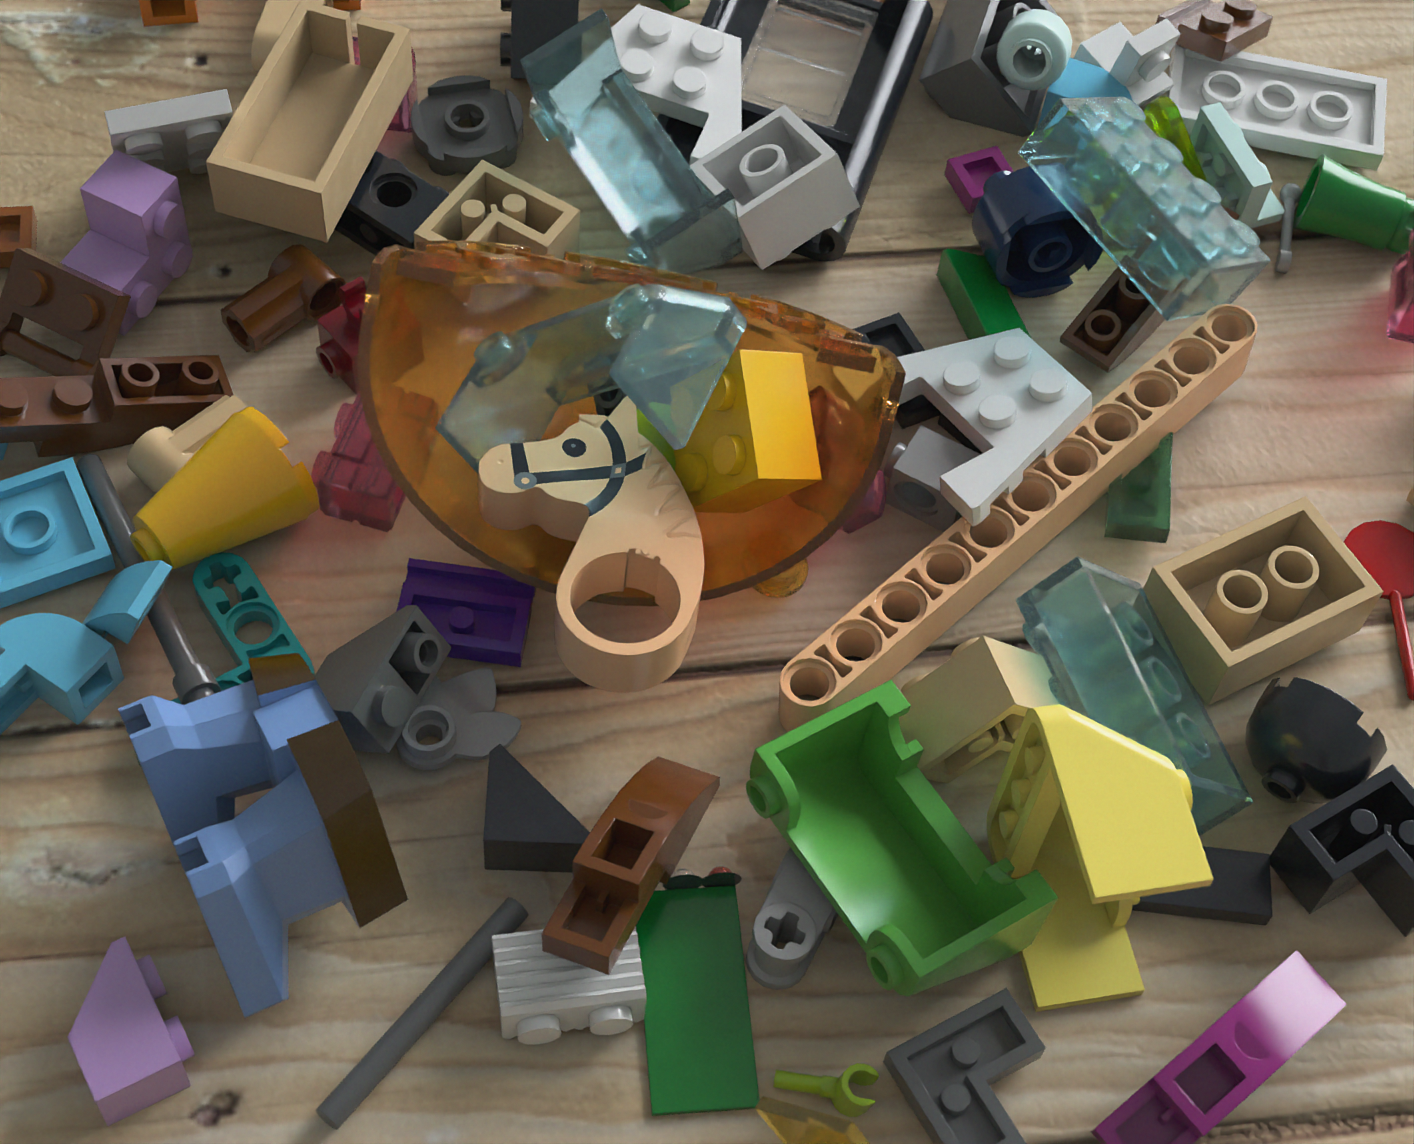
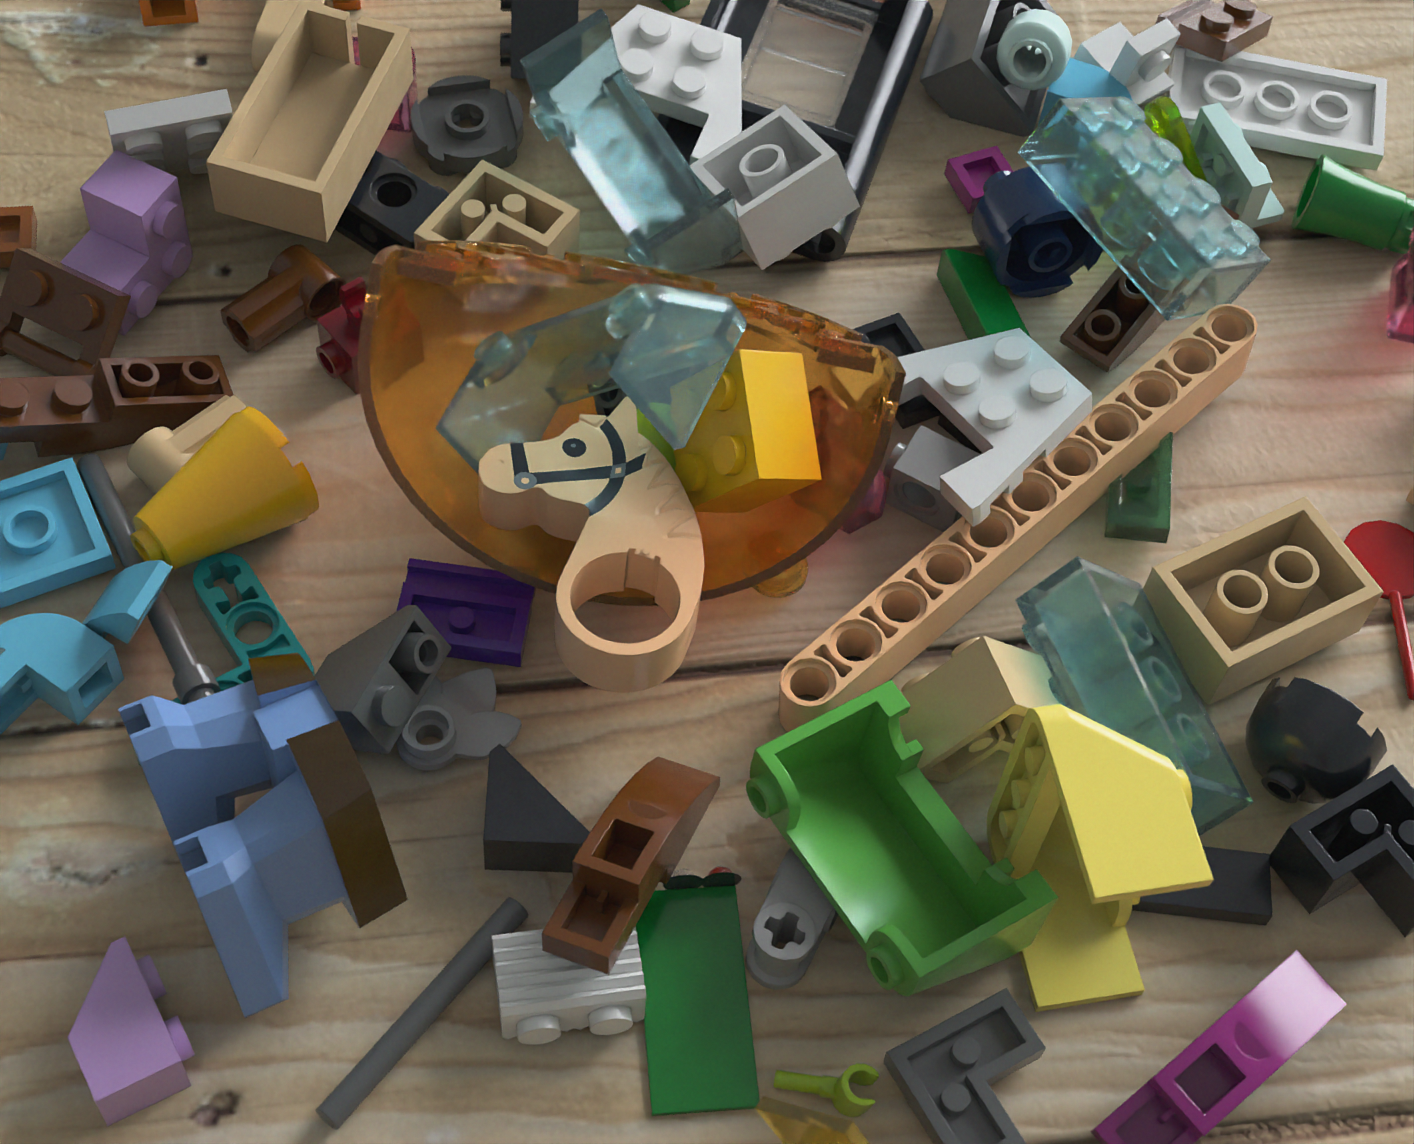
clear pink brick [311,383,434,532] -> none
light grey hinge [1275,183,1302,273] -> none

